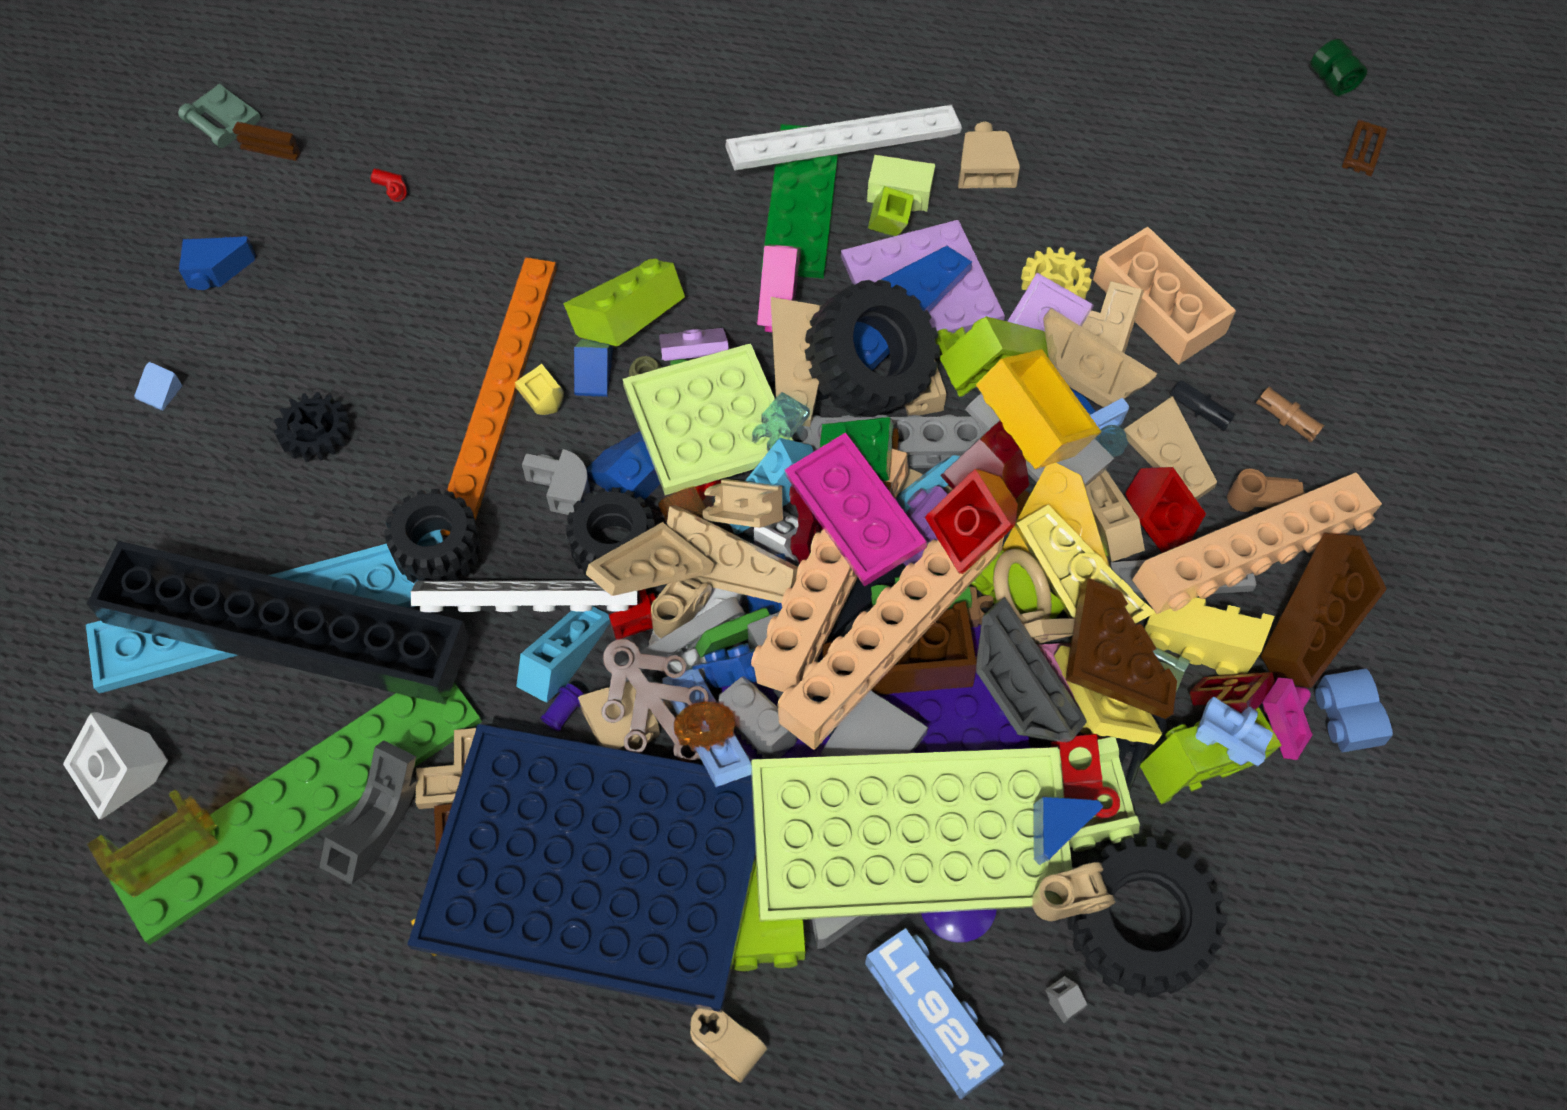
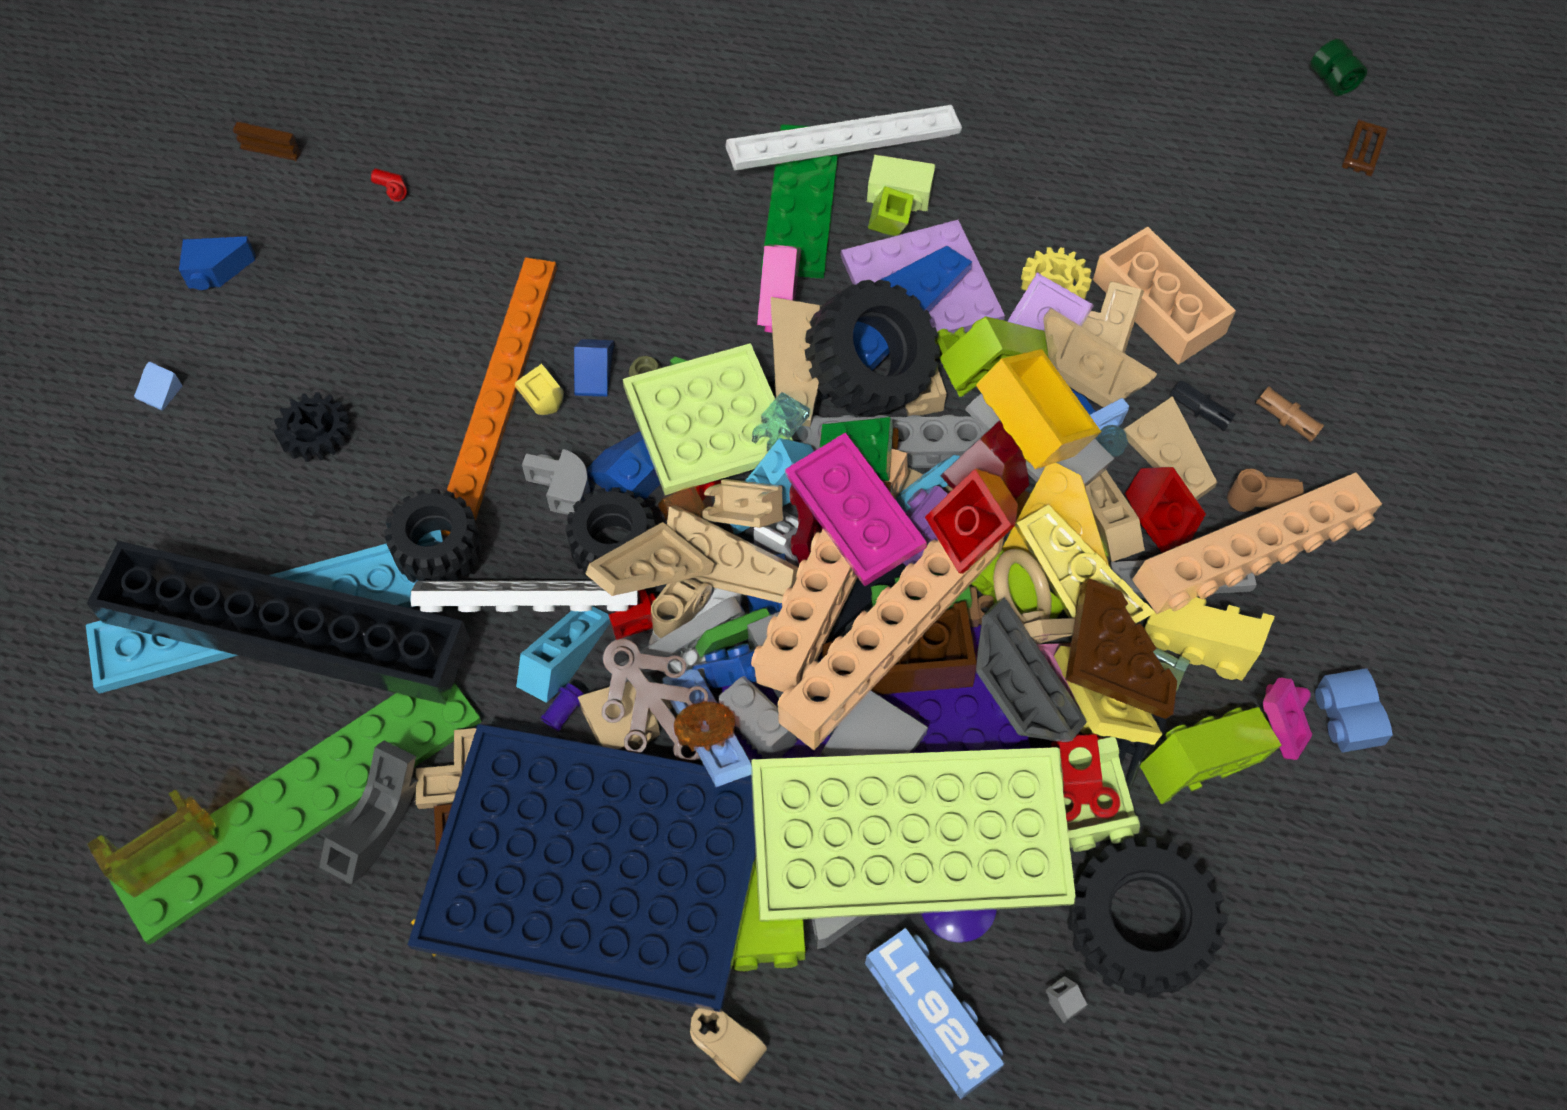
white slope [63,712,168,819] -> none
sand green plate [178,84,261,149] -> none
lime wedge [563,259,685,346] -> none
lavender plate [659,328,728,361] -> none
tan torso [958,122,1020,188] -> none
tan piece [1032,862,1115,921] -> none
blue slope [1033,797,1104,865] -> none
dark red plate [1190,672,1275,713] -> none
light blue hips [1195,697,1273,766] -> none
reddish brown wedge [1261,533,1387,688] -> none

